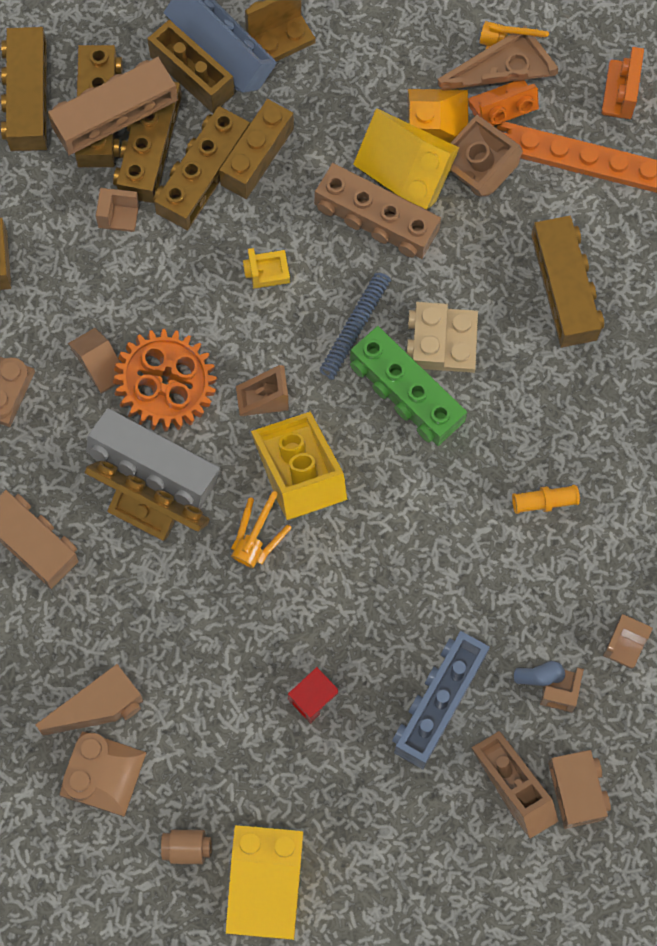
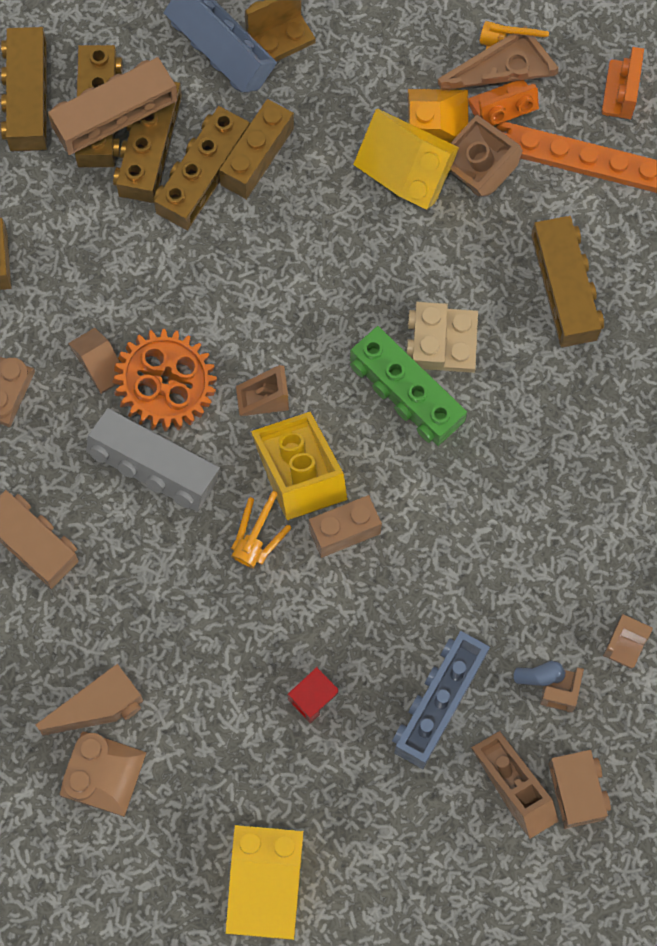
pearl gold bracket [84,461,210,541] -> none
medium nougat panel [96,188,139,232] -> none
pearl gold brick [147,20,234,113] -> none
medium nougat brick [161,829,212,864] -> none
yellow bracket [243,248,290,289] -> none
medium nougat brick [314,163,441,259] -> none
sand blue piece [320,273,391,380] -> none
light orange pin [512,485,580,514] -> none
none -> medium nougat brick [309,495,382,558]

